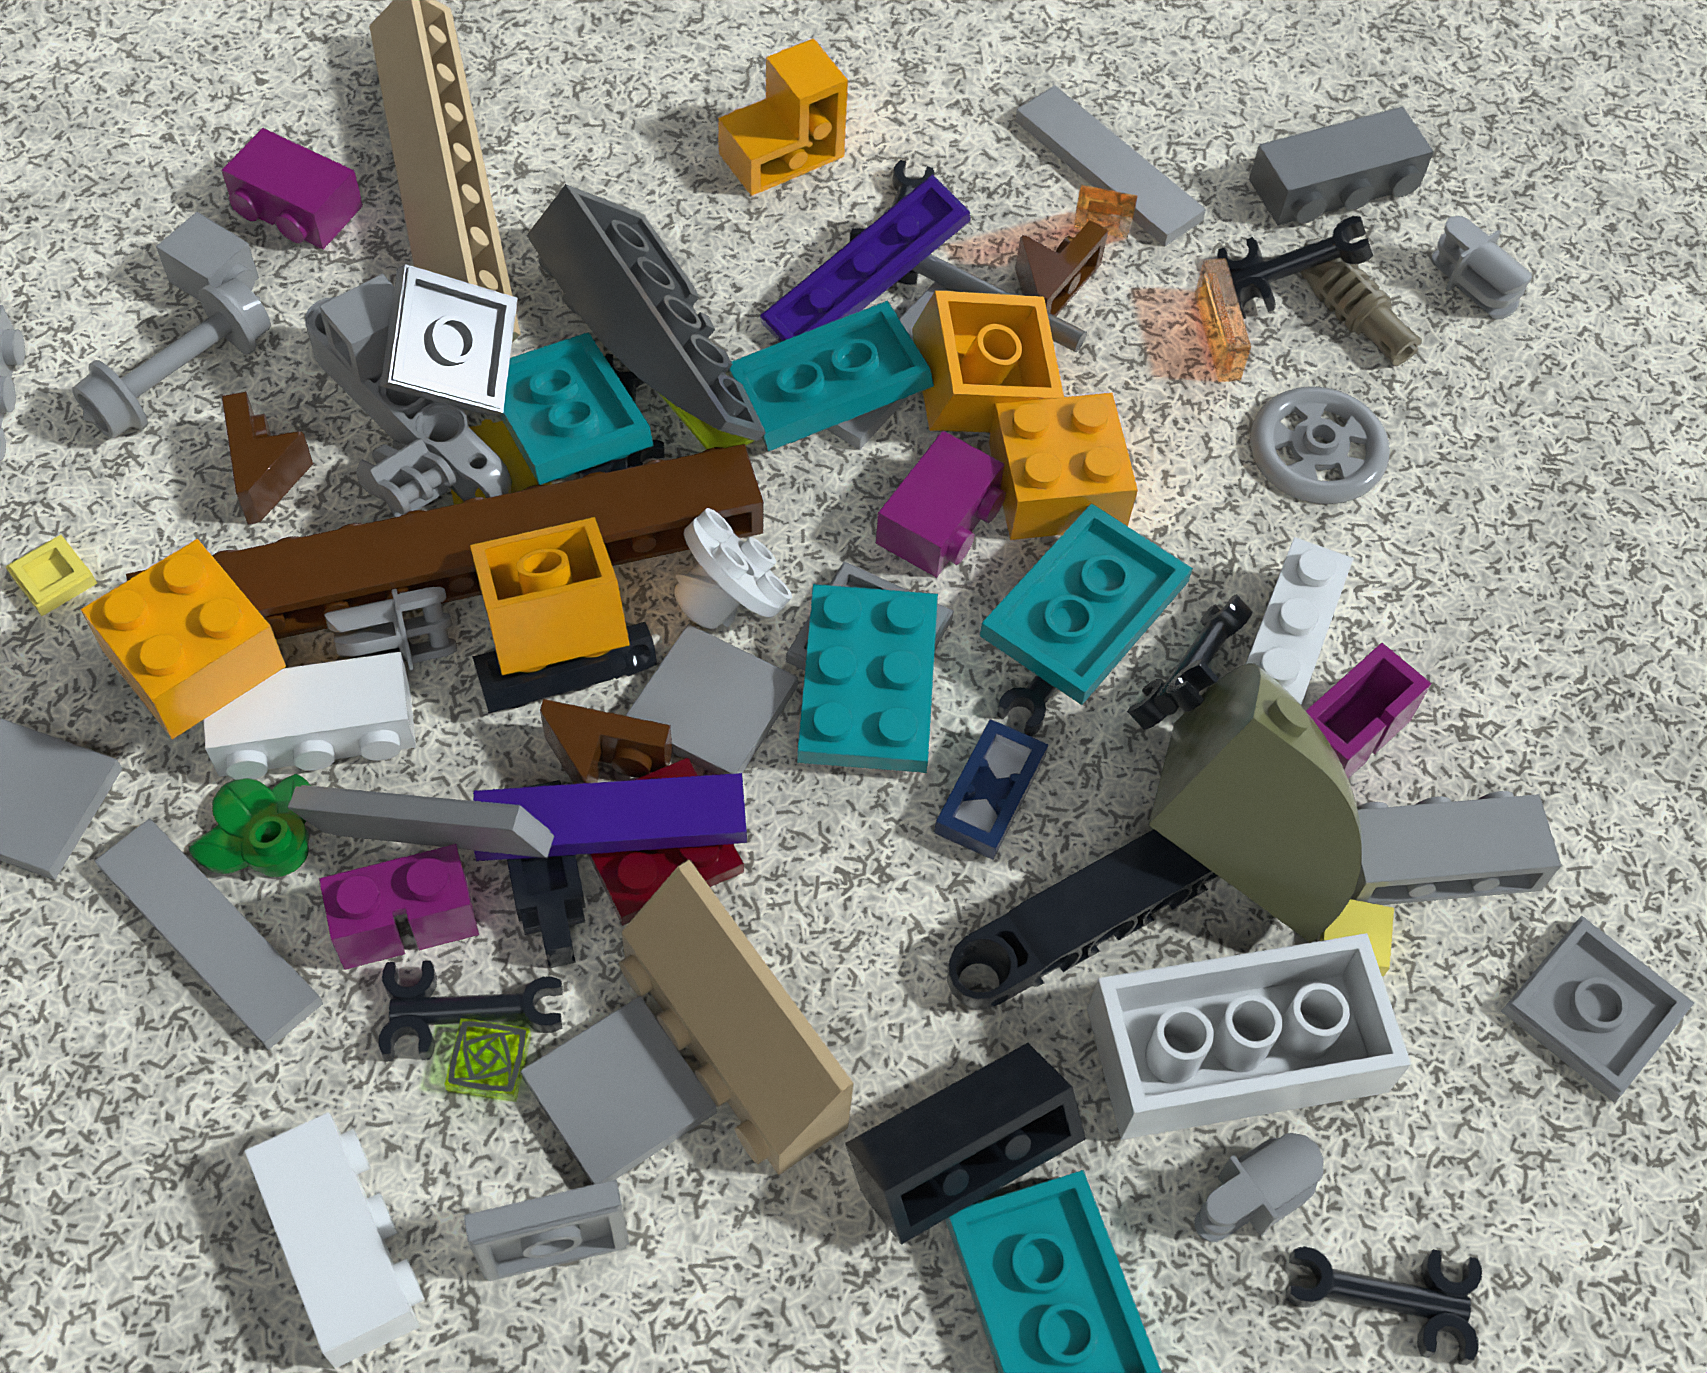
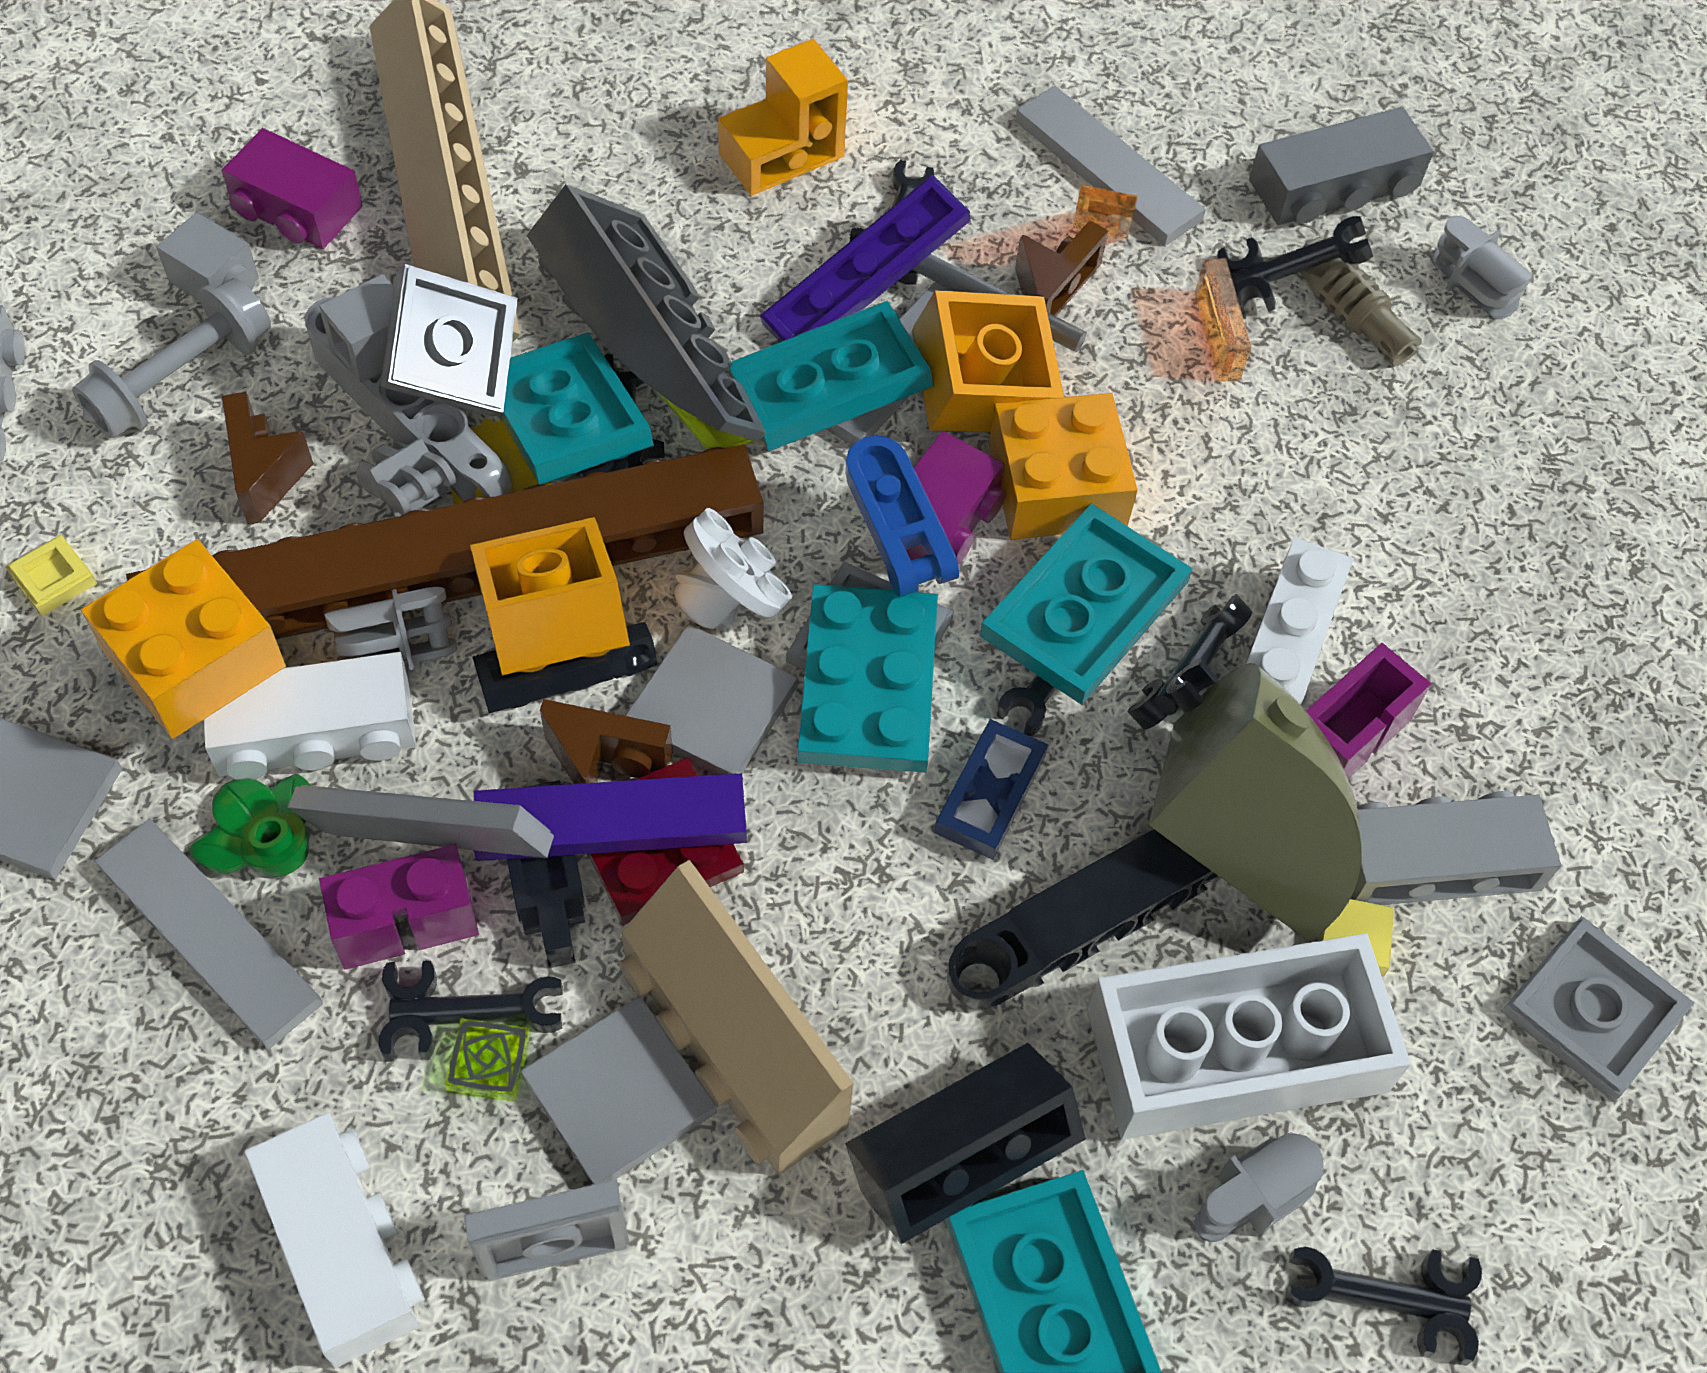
light grey plate [1250,387,1390,504] -> none
none -> blue plate [845,435,959,597]

